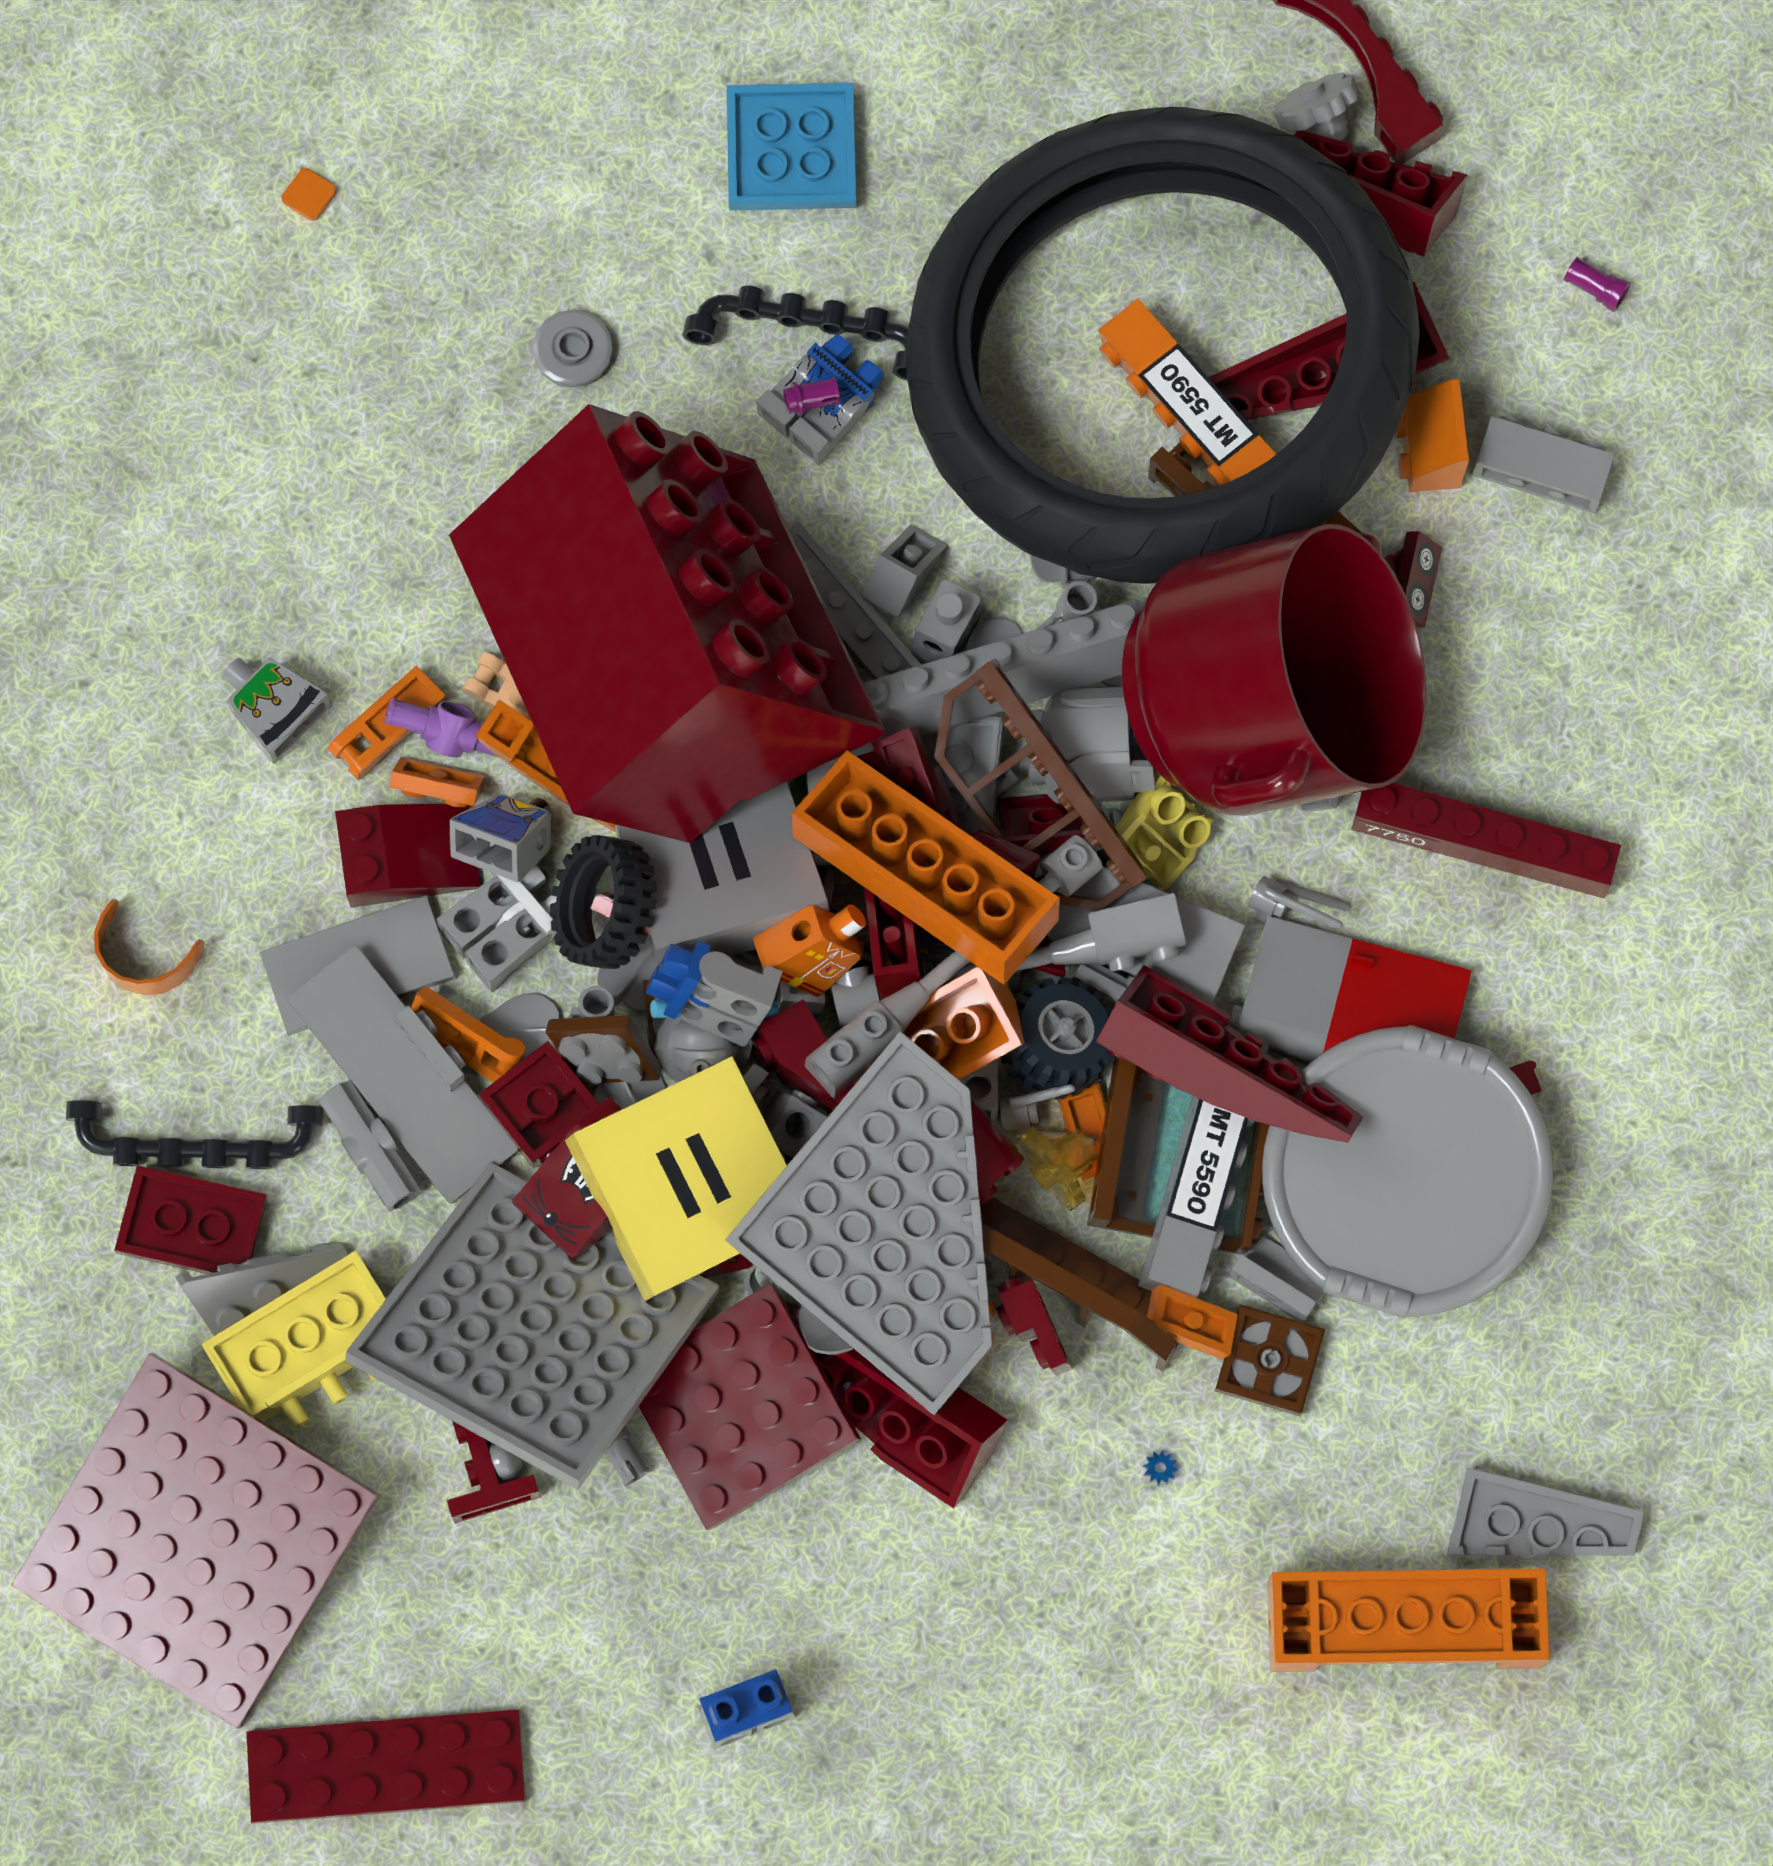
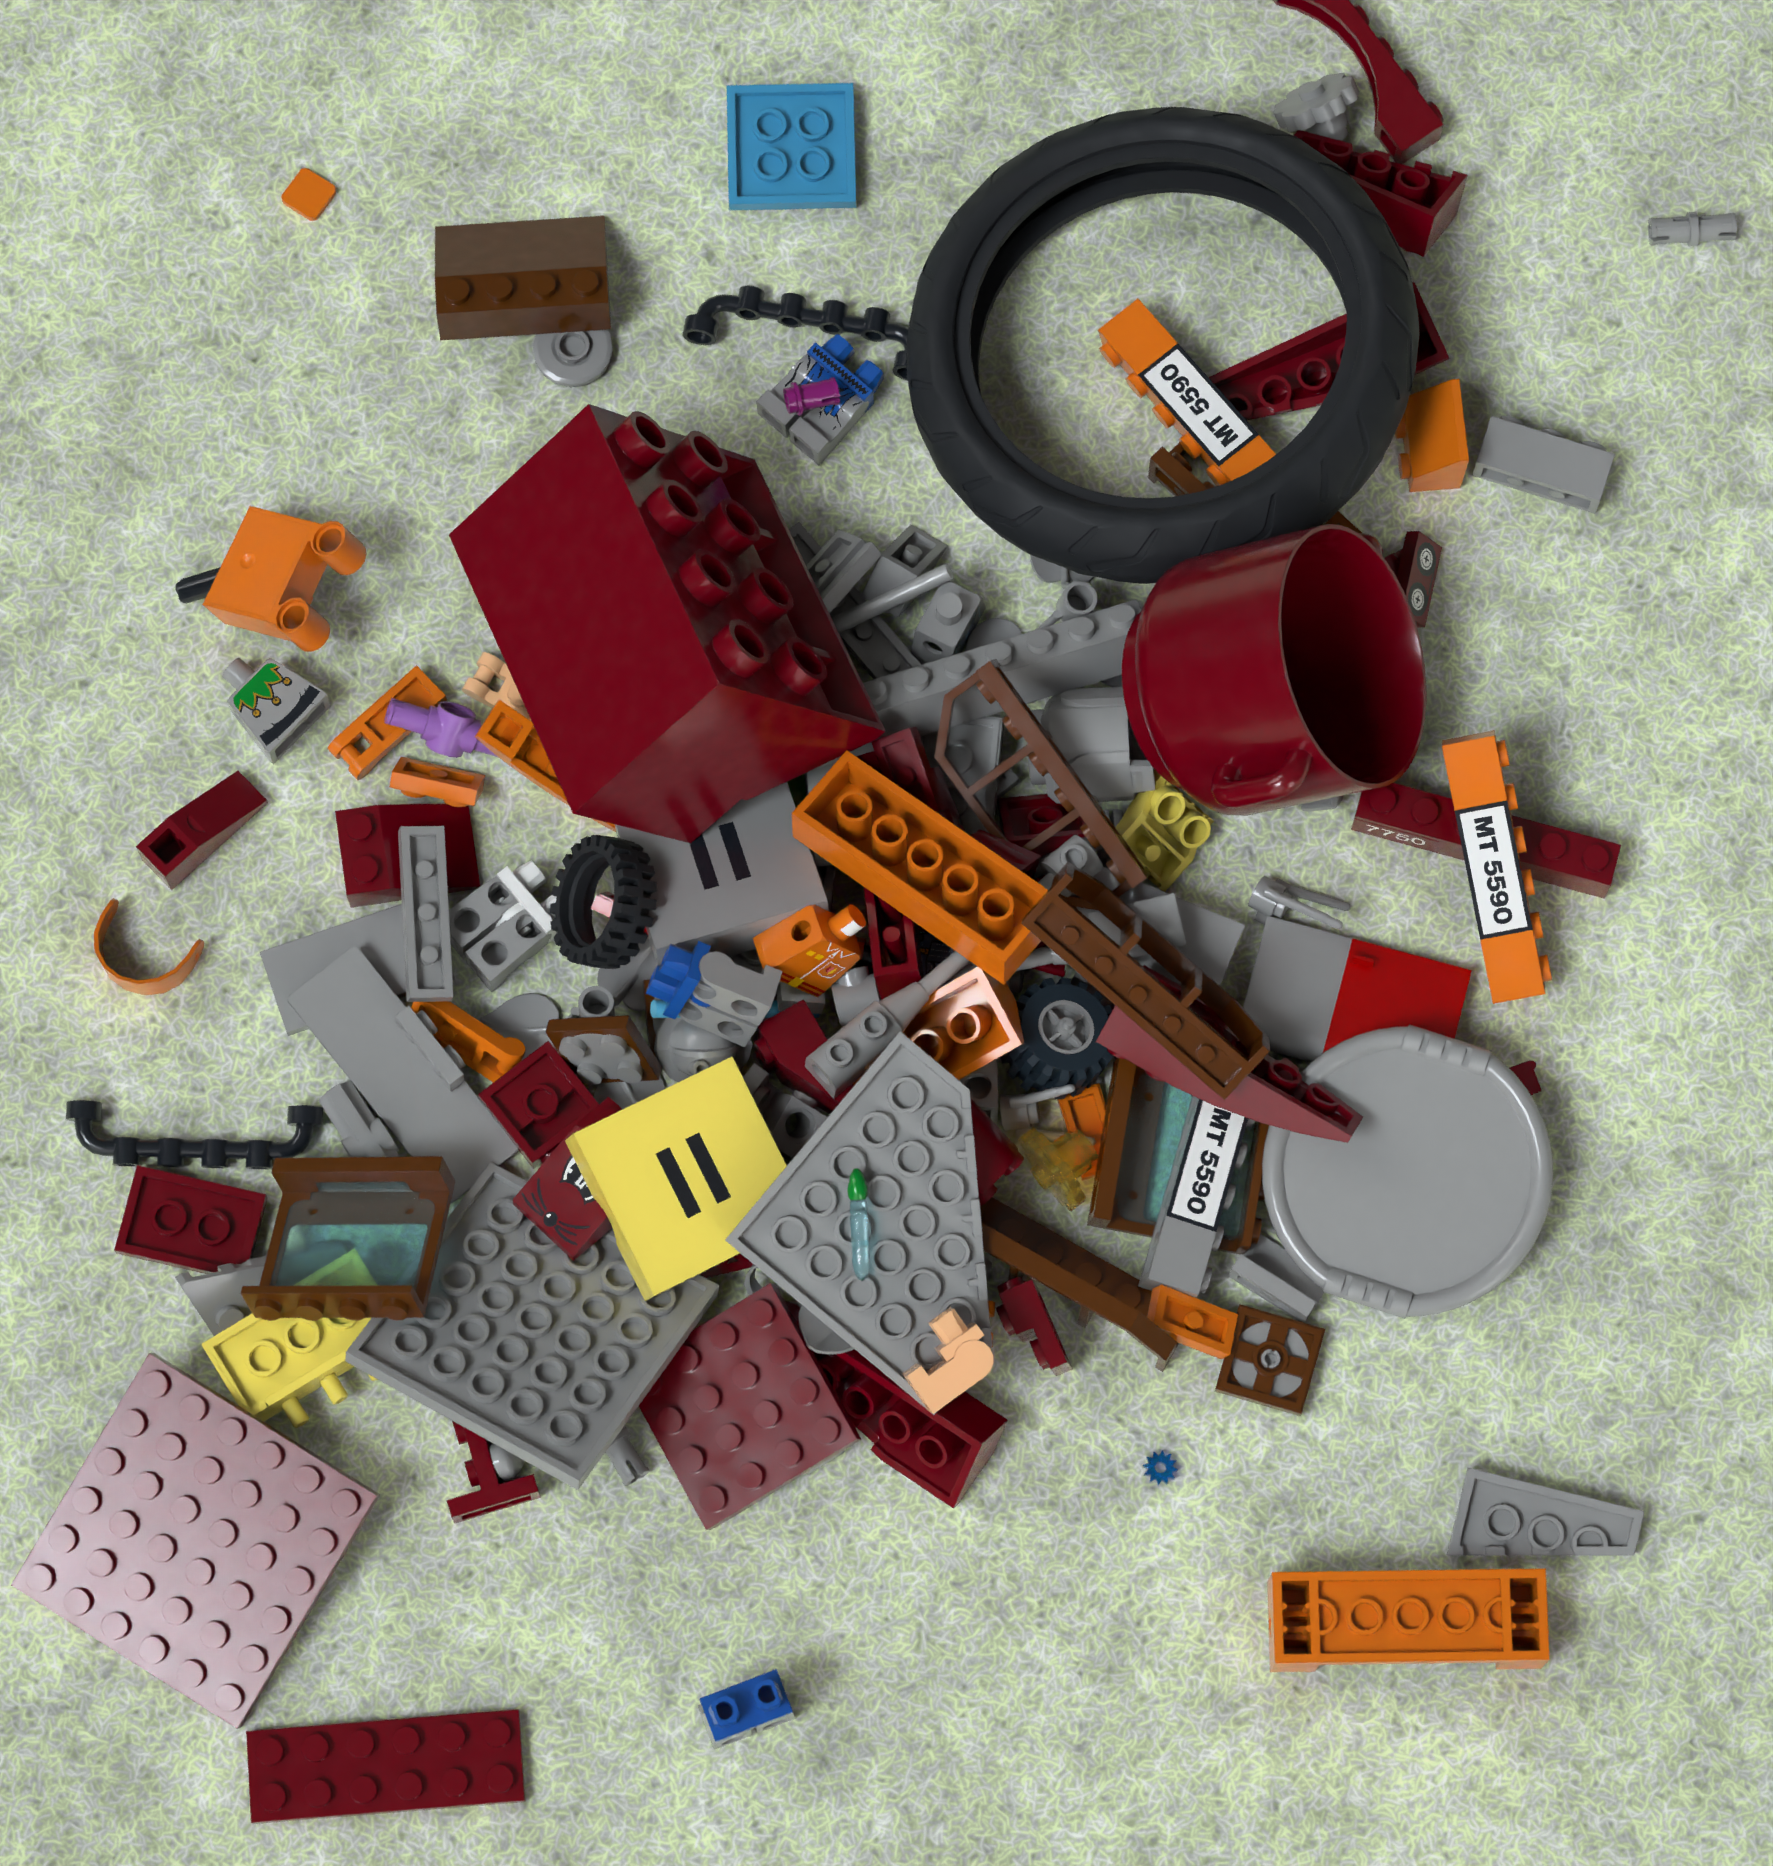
light grey torso [450,794,552,882] -> none
magenta pin [1564,257,1631,312] -> none
none -> dark red slope [136,771,268,891]
none -> orange piece [175,506,367,652]
none -> panel [240,1156,456,1321]
none -> light grey plate [398,826,454,1002]
none -> reddish brown slope [435,216,611,341]
none -> light grey plate [806,529,882,613]
none -> light grey bar [832,563,954,634]
none -> clear light blue piece [847,1168,870,1281]
none -> light nougat hips [902,1307,994,1414]
none -> reddish brown plate [1021,862,1270,1100]
none -> brick [1442,730,1552,1004]
none -> light grey pin [1648,212,1737,246]

